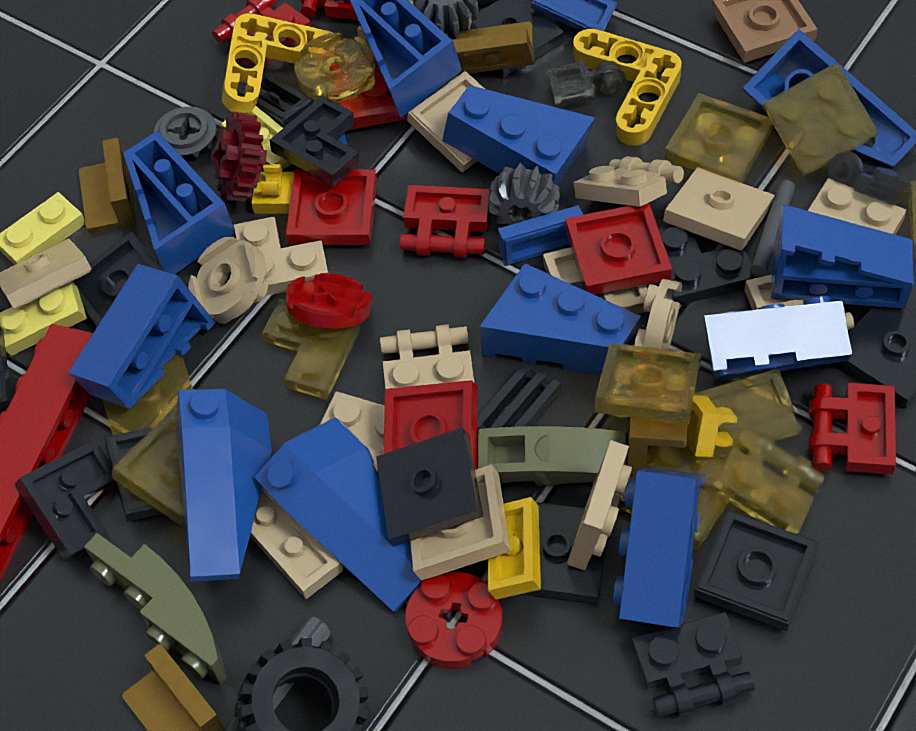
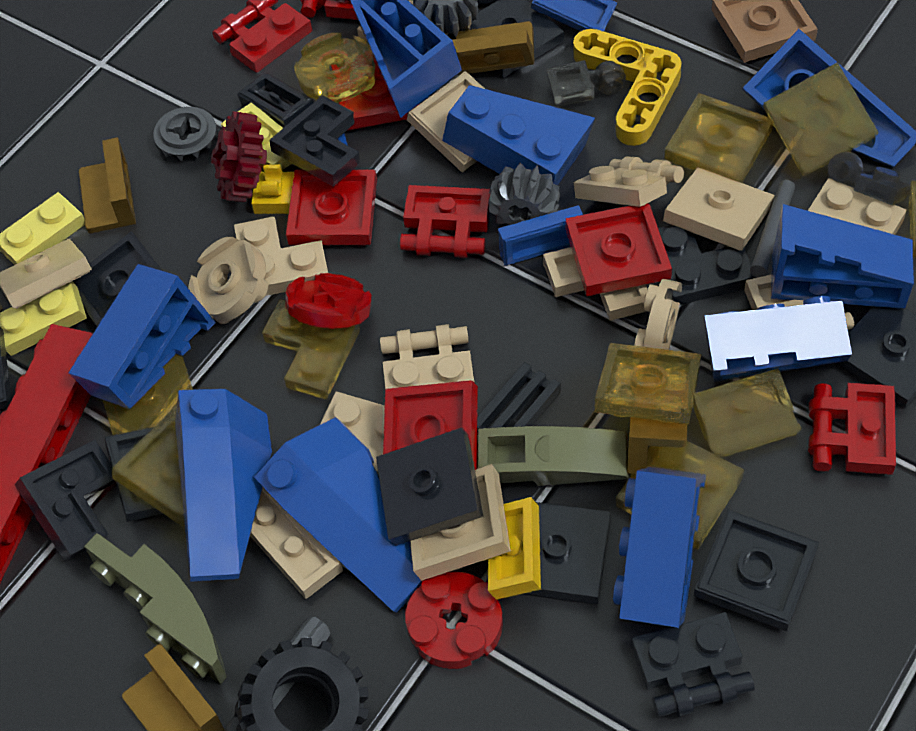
blue wedge [123,131,235,274] -> none
yellow beam [222,13,345,113] -> none
blue wedge [479,264,641,378] -> none
tan plate [567,440,632,570] -> none
yellow tile [686,395,738,457] -> none
clear yellow plate [710,426,825,534] -> none

